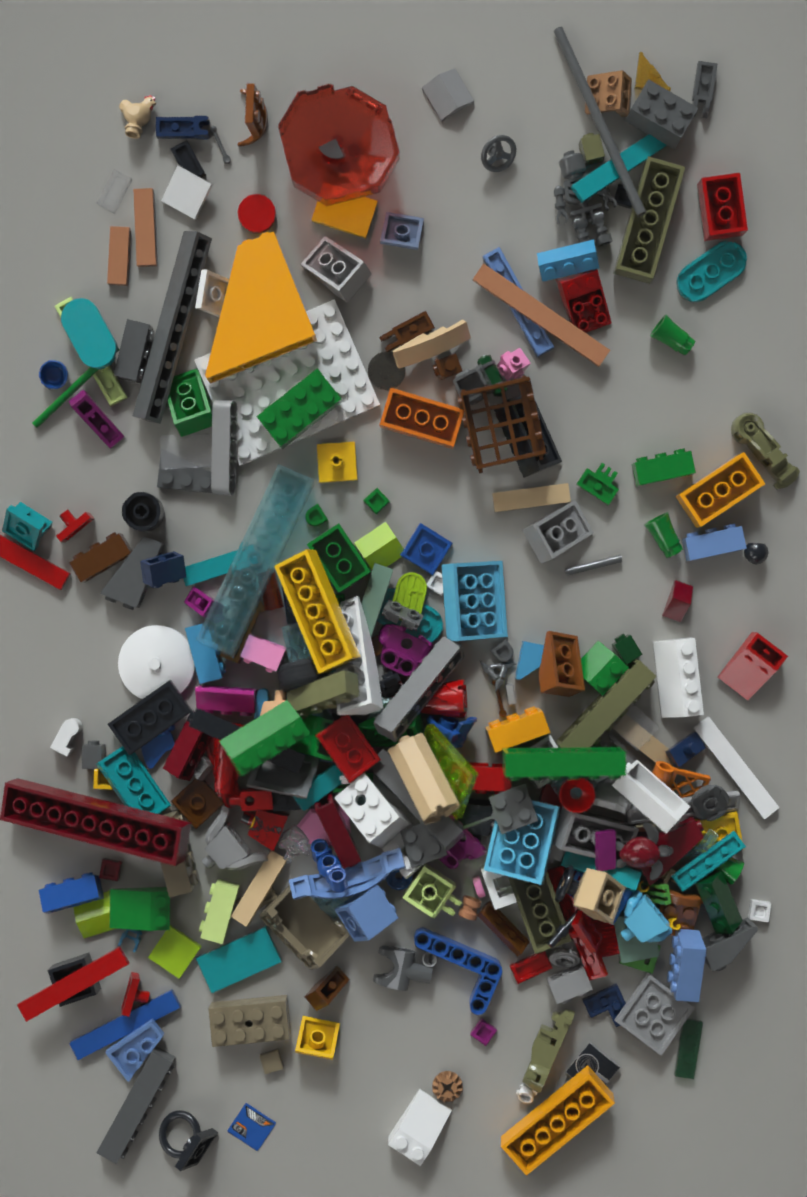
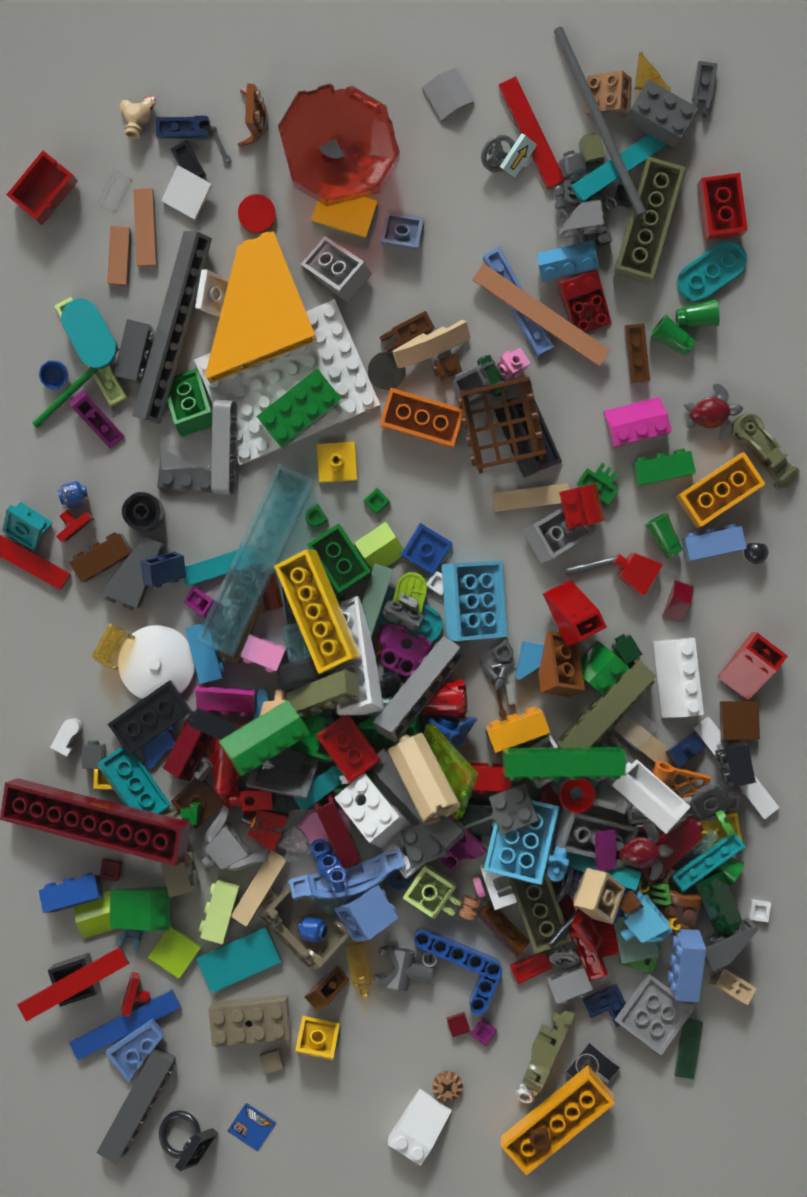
none -> red piece [6,150,78,225]
none -> blue head [58,481,88,508]
none -> clear yellow panel [91,623,136,670]
none -> green tile [180,802,201,825]
none -> blue head [298,915,328,943]
none -> clear yellow hinge [345,941,371,998]
none -> light grey tile [399,593,418,608]
none -> dark red tile [446,1012,471,1037]
none -> red tile [498,76,565,190]
none -> light aqua tile [500,134,537,178]
none -> reddish brown tile [530,1127,551,1150]
none -> red slope [542,580,607,646]
none -> dark azure hips [547,847,569,882]
none -> light grey slope [559,200,604,237]
none -> red brick [559,483,605,530]
none -> dark pink slope [603,397,672,448]
none -> red torso [613,553,663,596]
none -> reddish brown tile [620,890,644,915]
none -> reddish brown plate [624,323,650,384]
none -> green plant [676,299,720,328]
none -> animal [684,384,743,440]
none -> tan hinge [708,969,757,1005]
none -> black brick [715,740,756,787]
none -> bright green tile [715,810,735,837]
none -> reddish brown tile [720,701,760,740]

